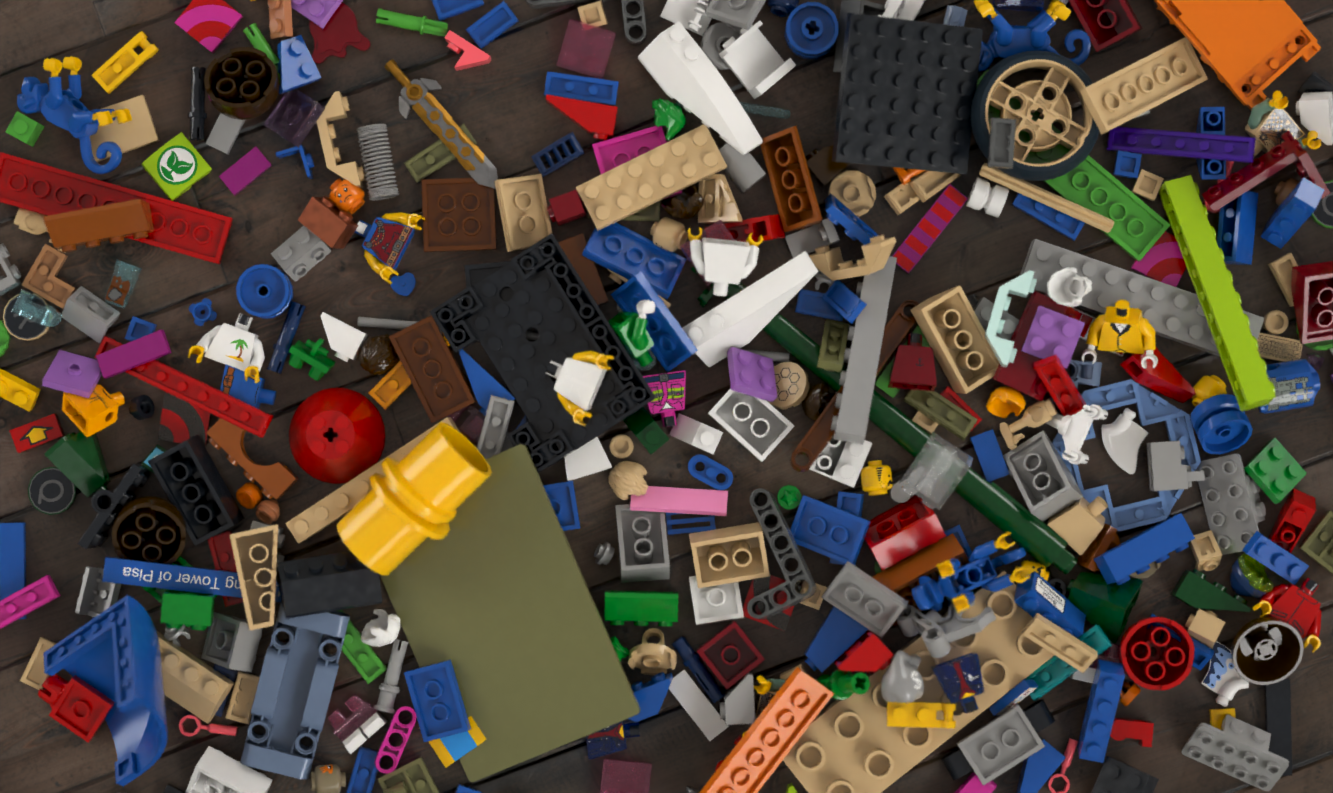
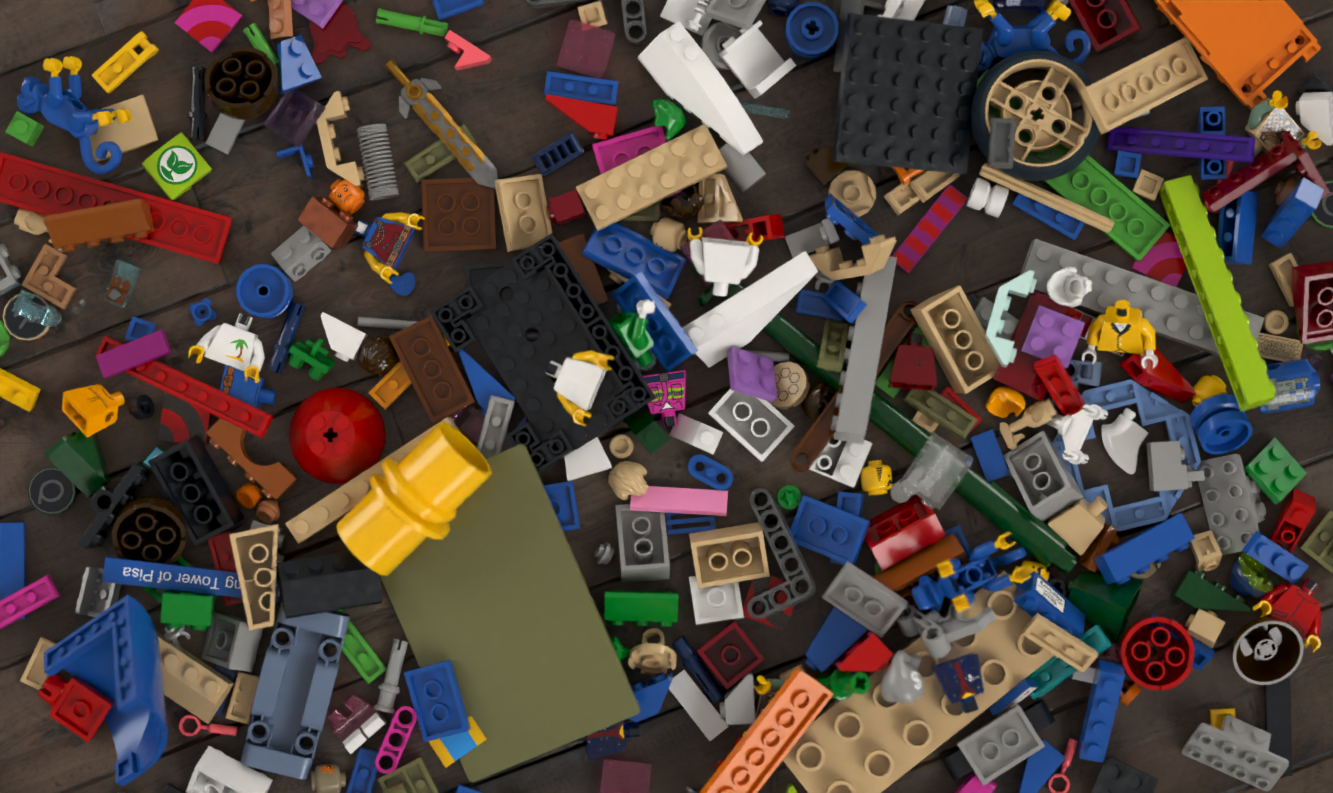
red tile [10,413,64,453] -> none
medium lavender plate [42,350,102,398] -> none
light grey panel [61,286,120,344] -> none
magenta tile [219,146,272,196] -> none
white hair [361,609,400,647] -> none
blue tile [466,1,519,49] -> none
dark orange slope [760,126,822,232] -> none
tan plate [799,580,827,610] -> none
yellow plate [886,702,956,728] -> none
red leg [1110,718,1154,748] -> none
arm [1201,641,1249,707] -> none

